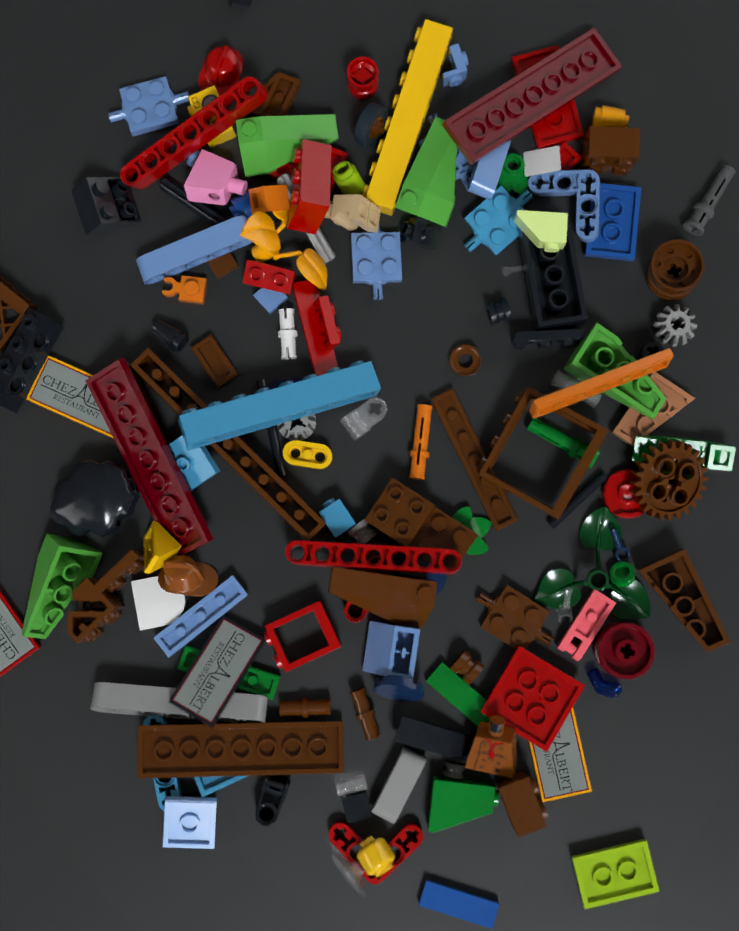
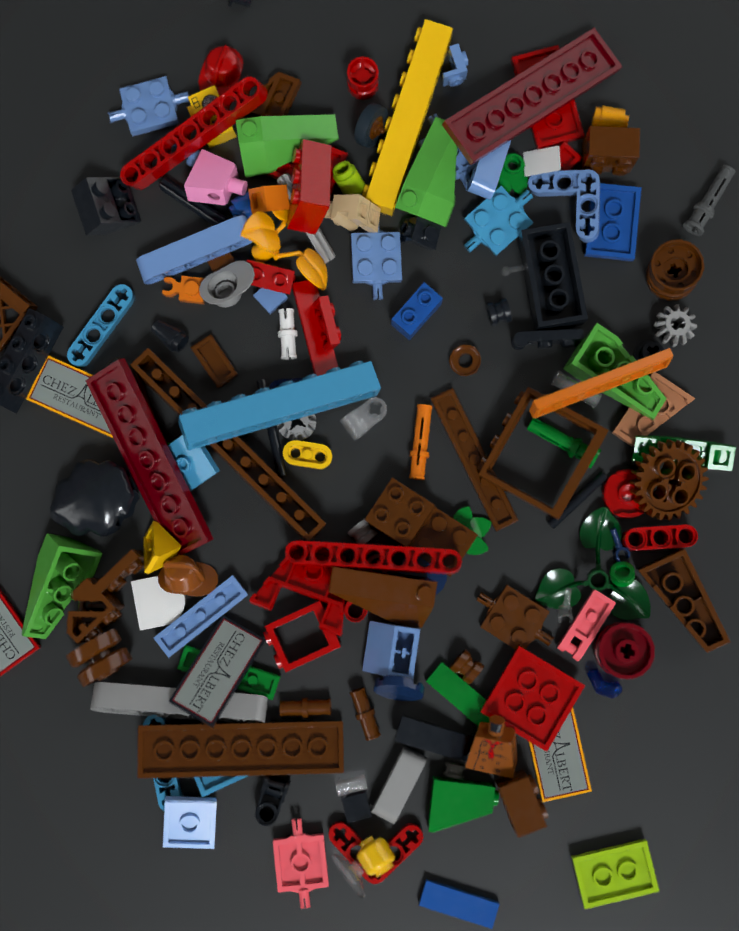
dark azure brick [319,498,356,538] -> none
yellowish green slope [514,210,568,252] -> none
none -> reddish brown wheel [66,628,133,688]
none -> dark azure beam [67,284,135,367]
none -> light grey piece [199,261,255,308]
none -> red wing [249,547,347,636]
none -> coral plate [273,818,329,909]
none -> blue brick [391,282,443,341]
none -> red beam [621,525,698,551]

